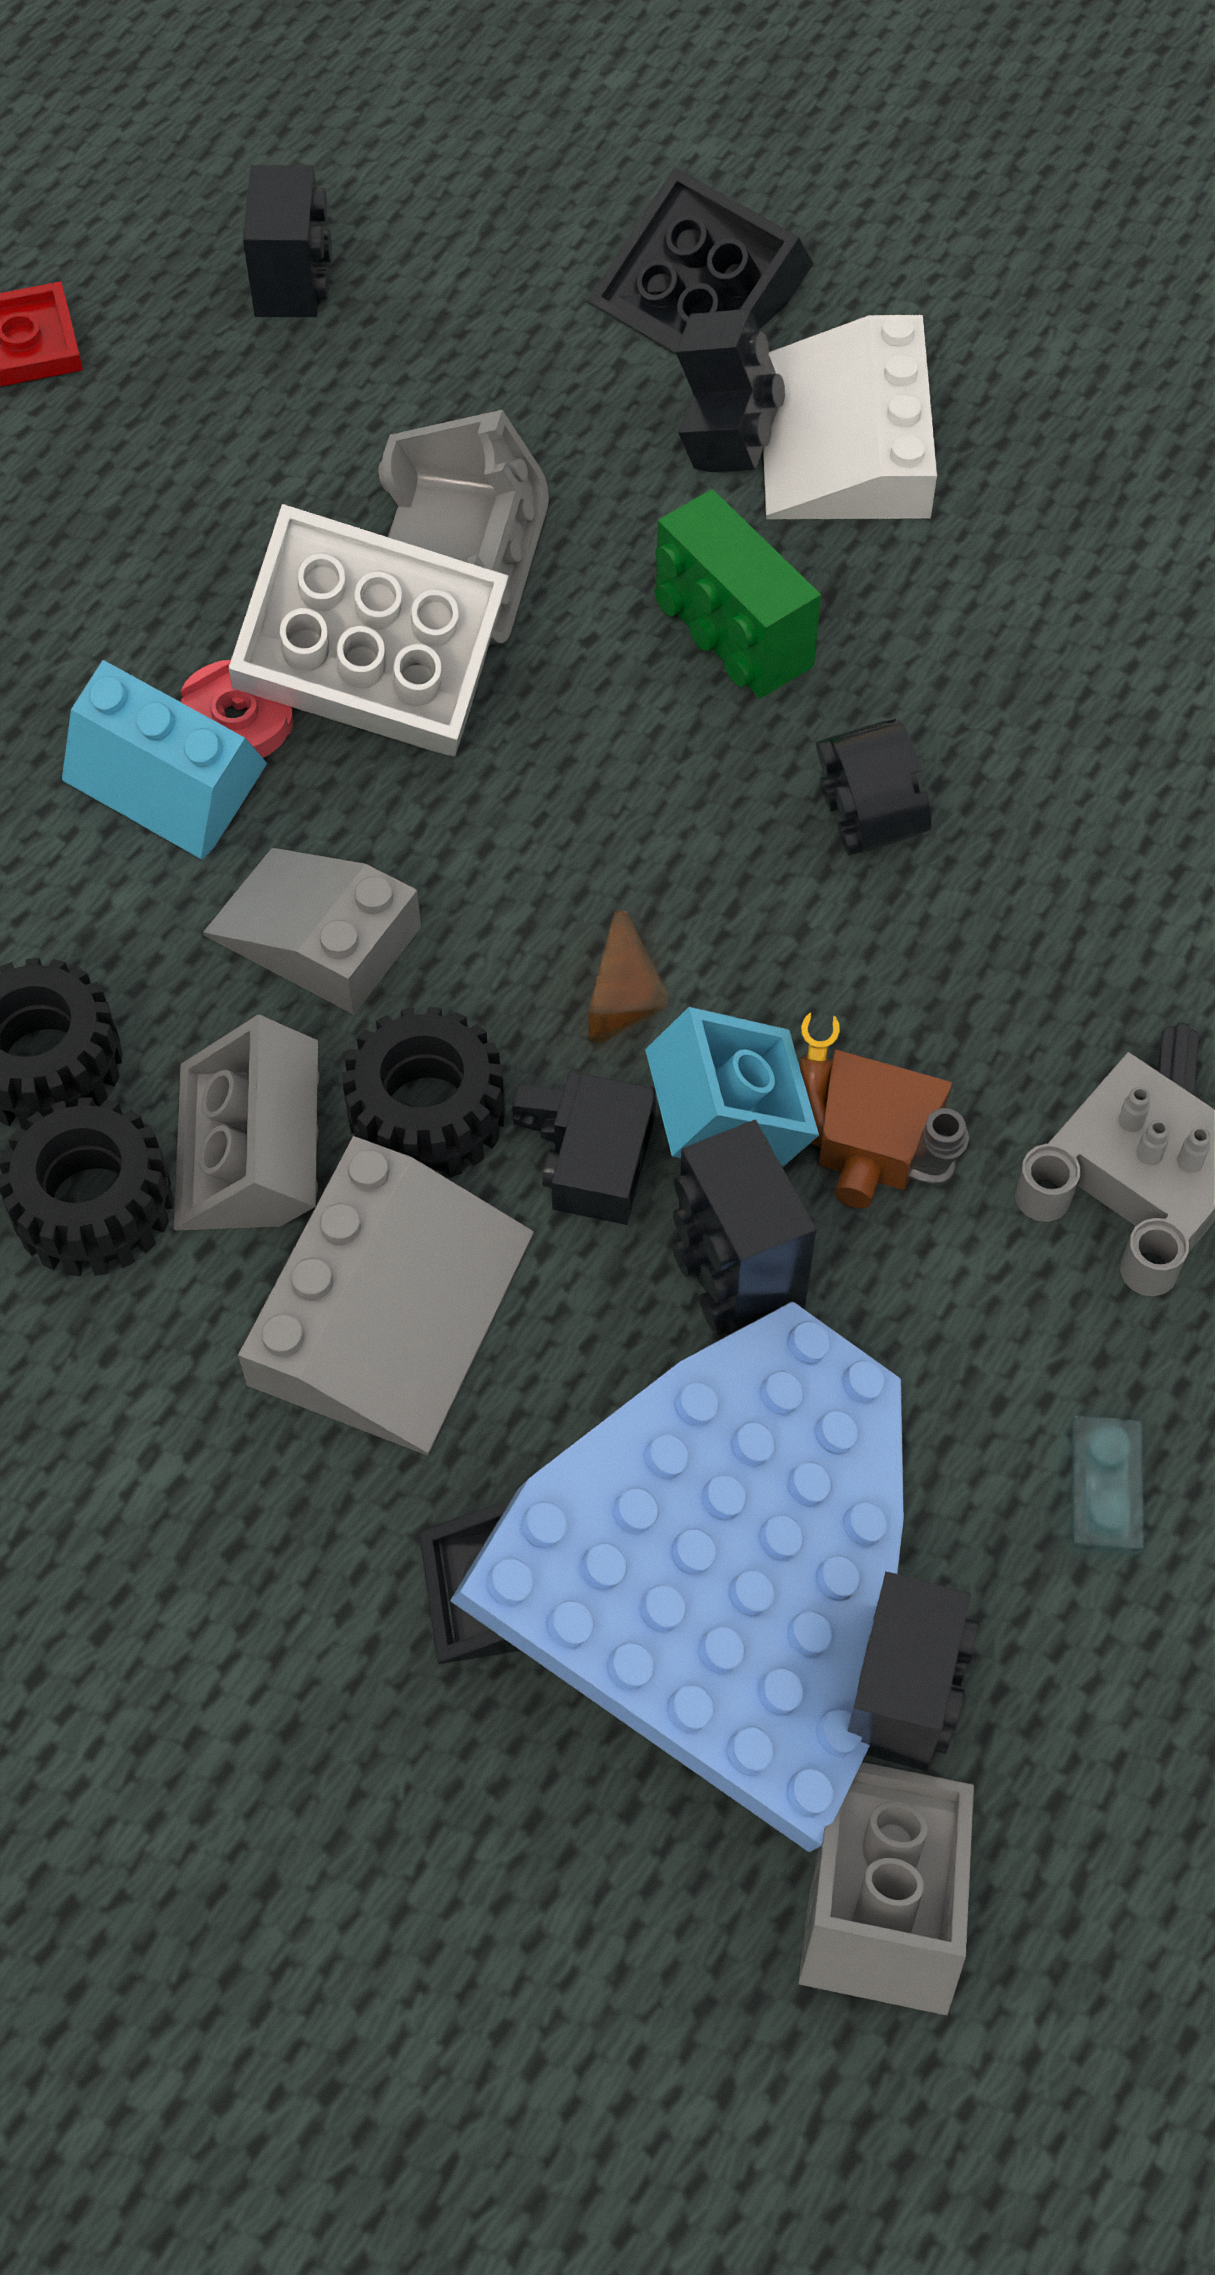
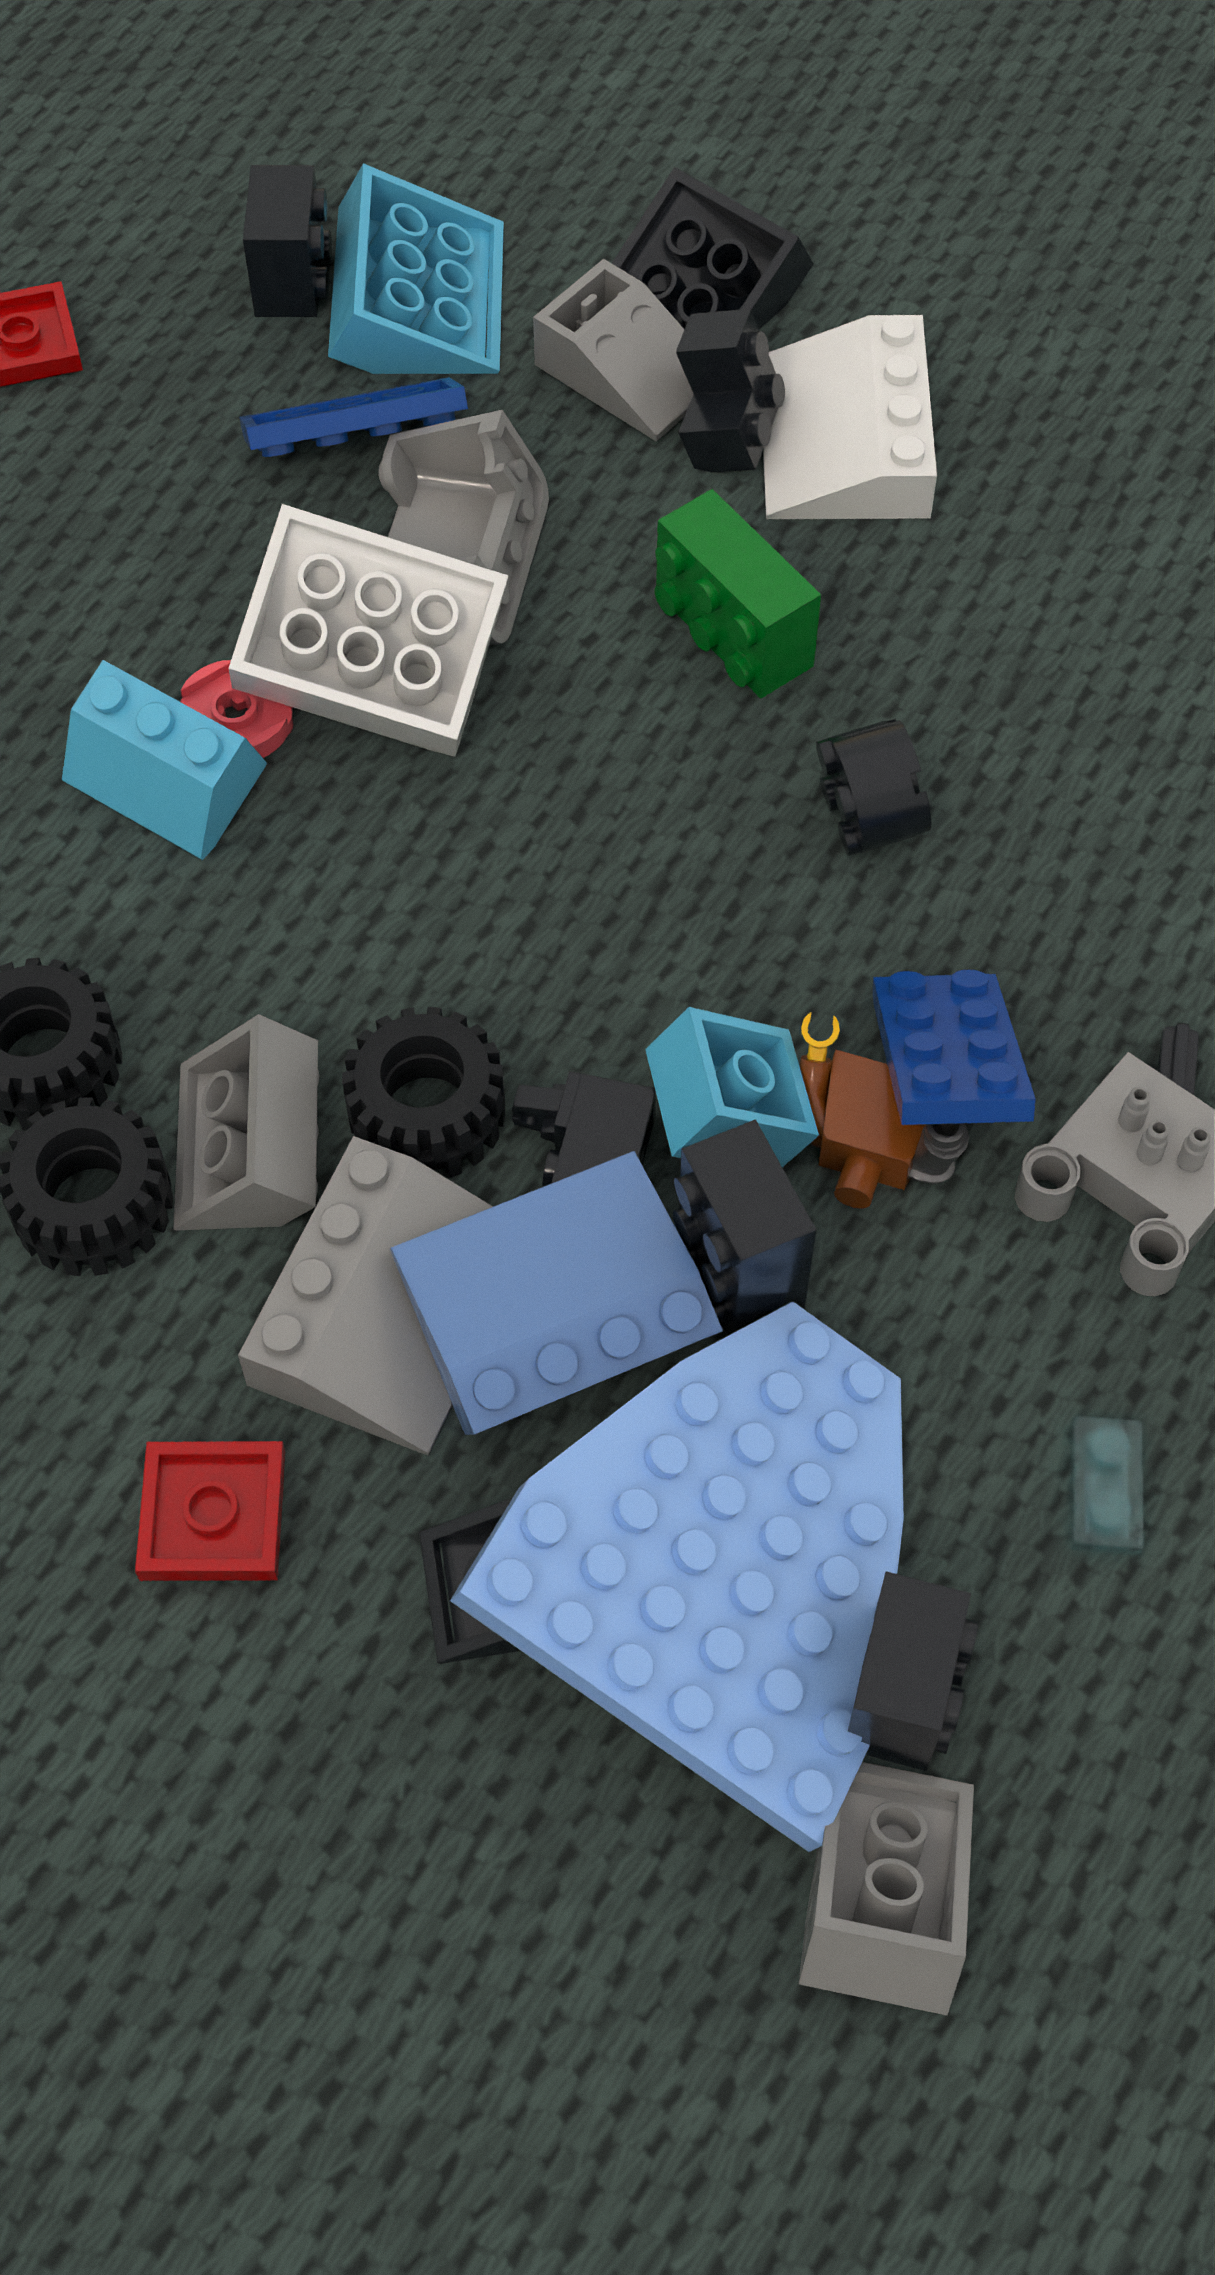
light grey slope [203,848,421,1015] -> none
clear orange slope [588,910,669,1043] -> none
none -> red plate [135,1441,286,1581]
none -> blue plate [239,377,468,457]
none -> medium azure slope [328,163,504,374]
none -> medium blue slope [390,1151,723,1435]
none -> light grey slope [533,259,693,442]
none -> blue plate [873,970,1035,1125]

